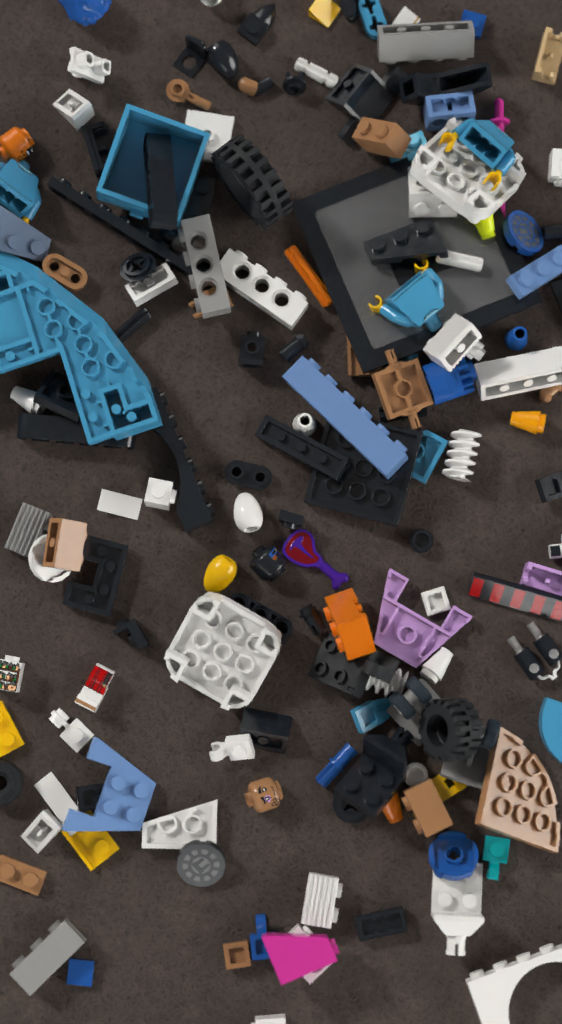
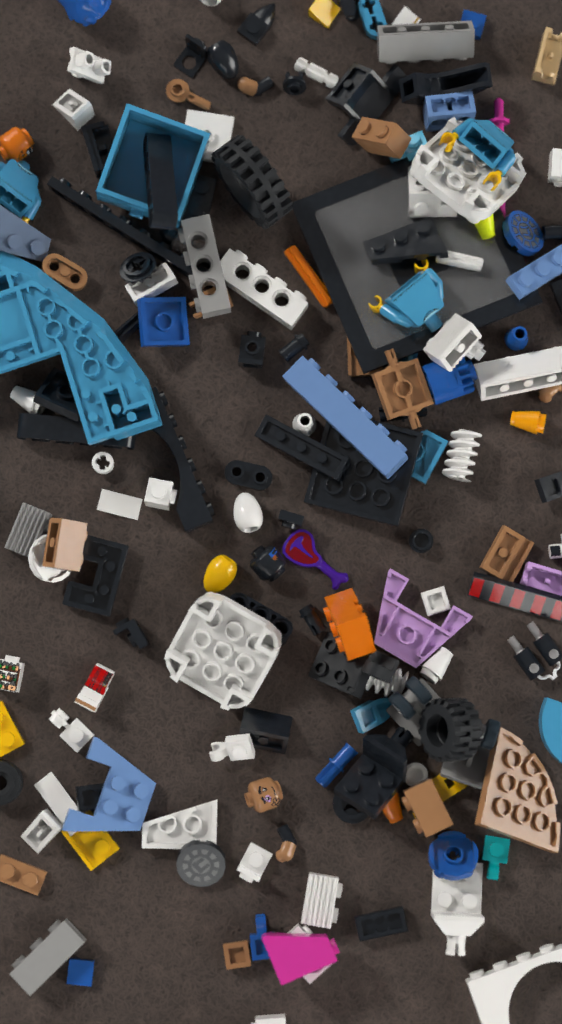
none -> white bush [92,452,114,474]
none -> blue plate [137,297,190,347]
none -> white bracket [237,842,273,883]
none -> arm [276,824,297,862]
none -> medium nougat plate [479,525,534,582]

